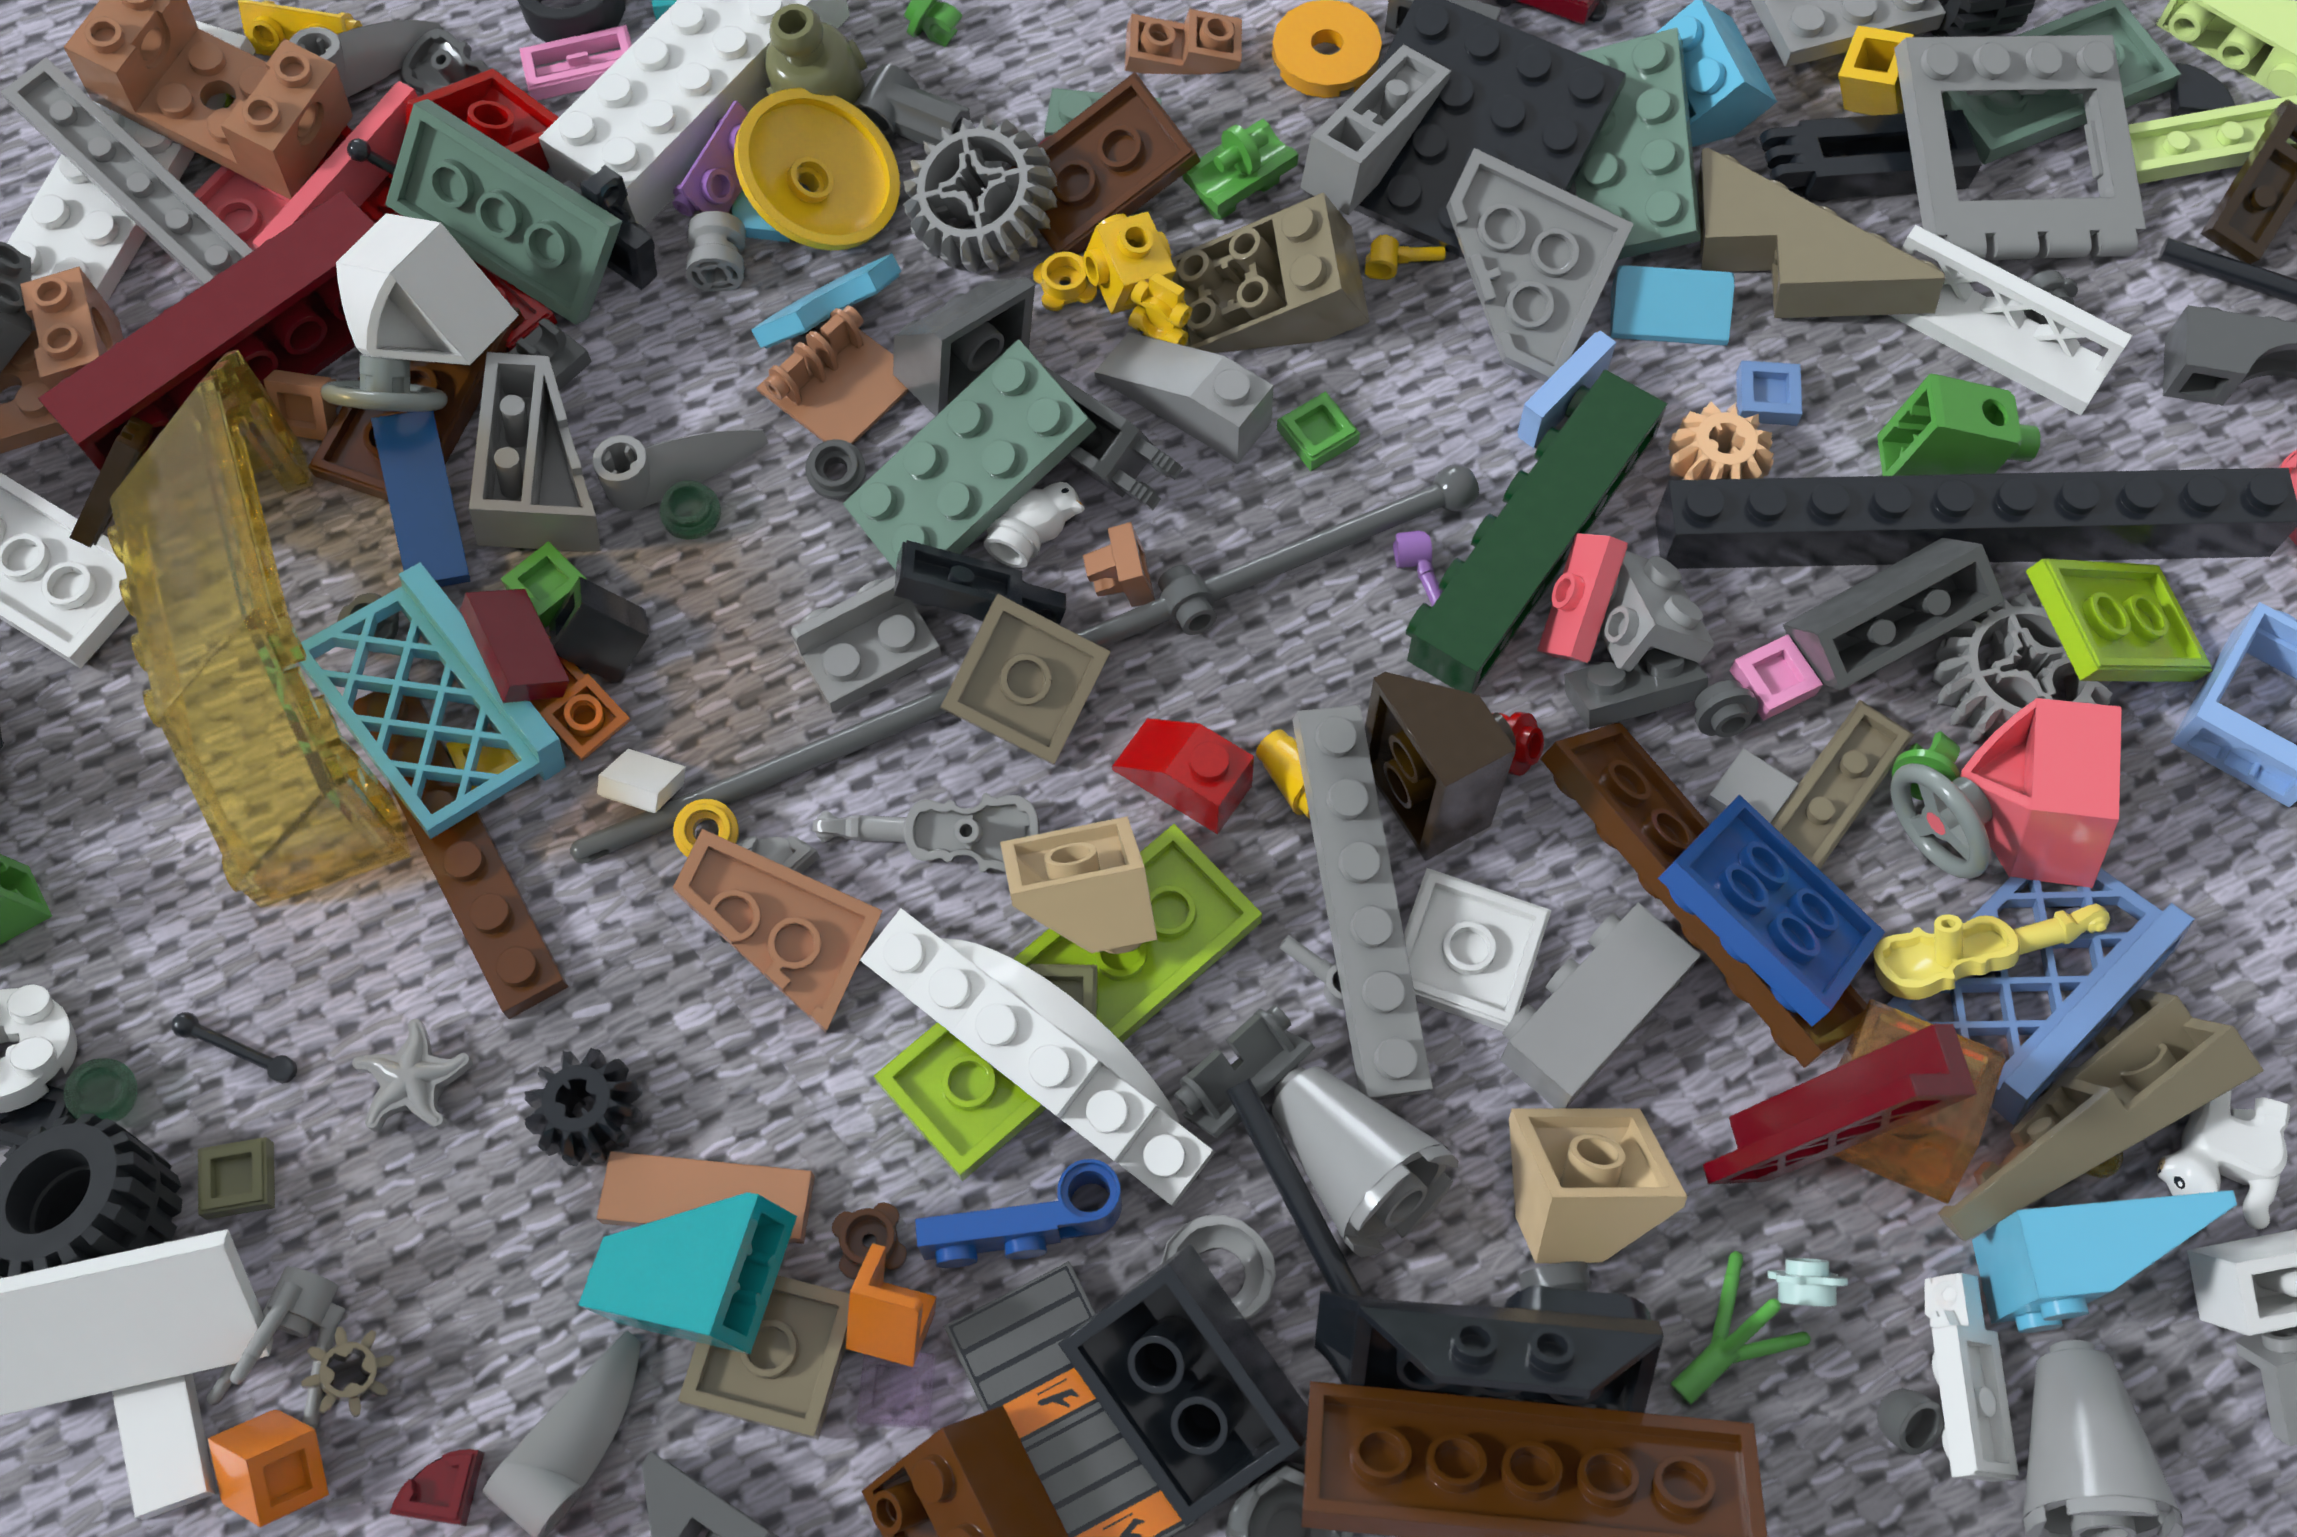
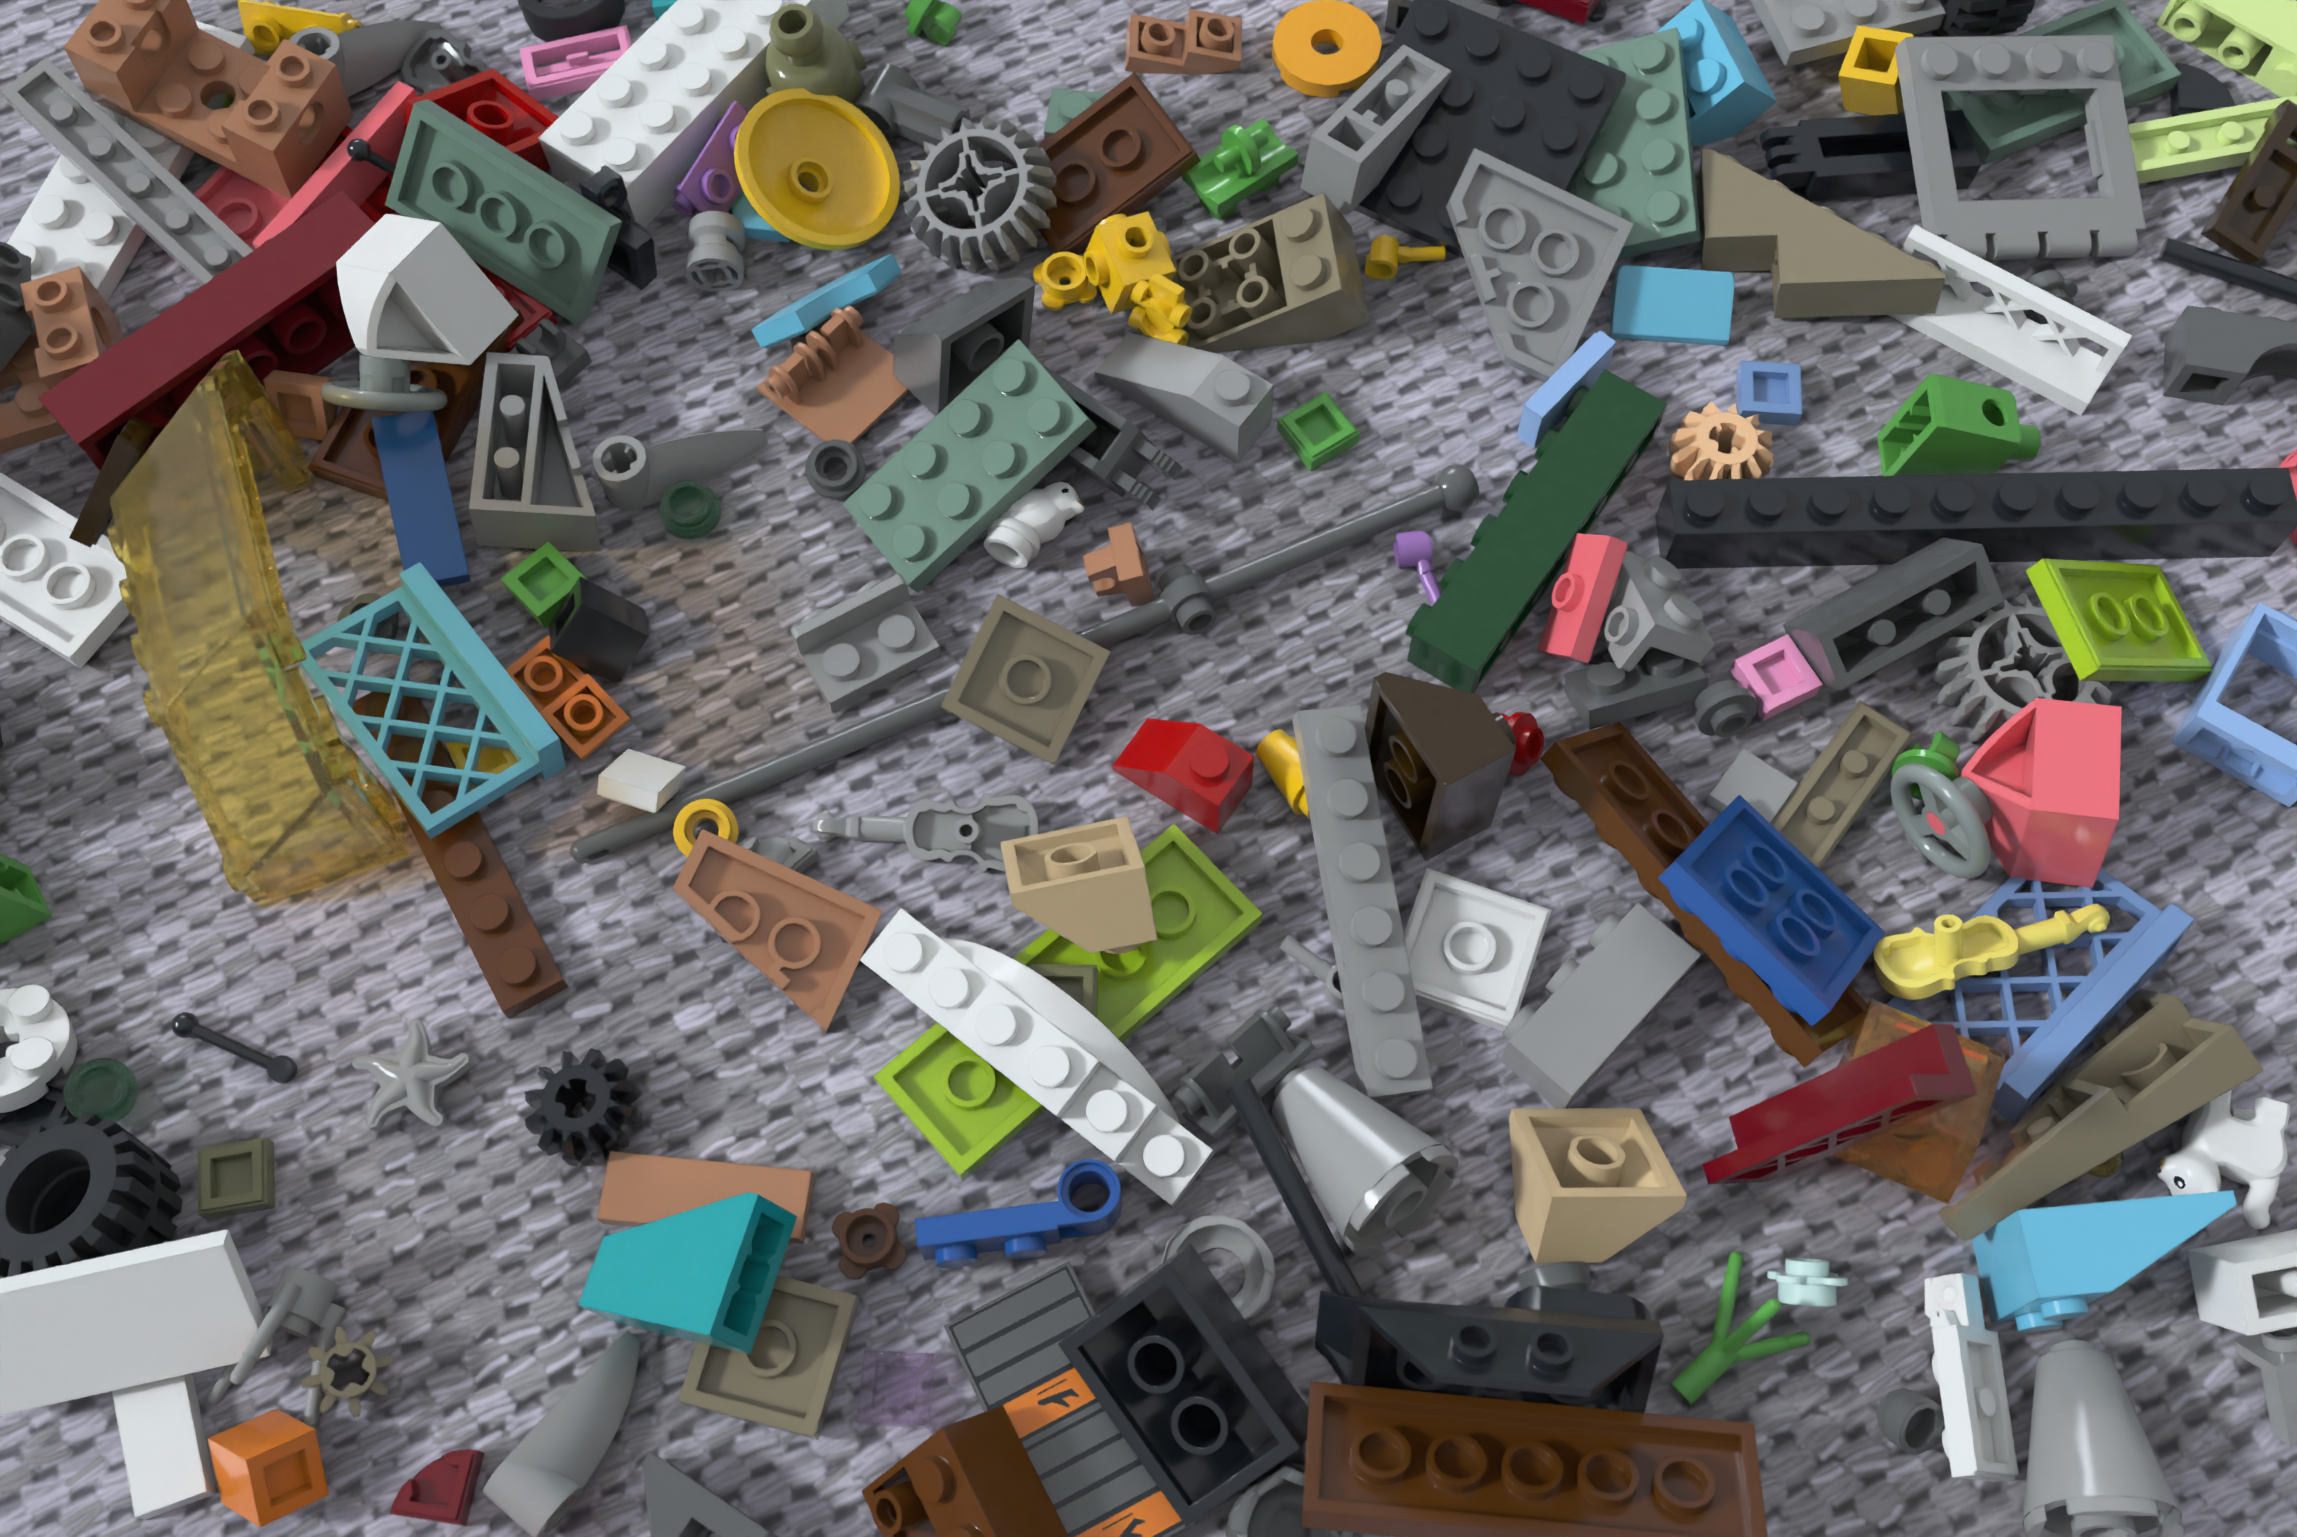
dark red tile [460,589,570,703] -> none
orange panel [846,1243,937,1367] -> none
black hinge [894,540,1066,625] -> none

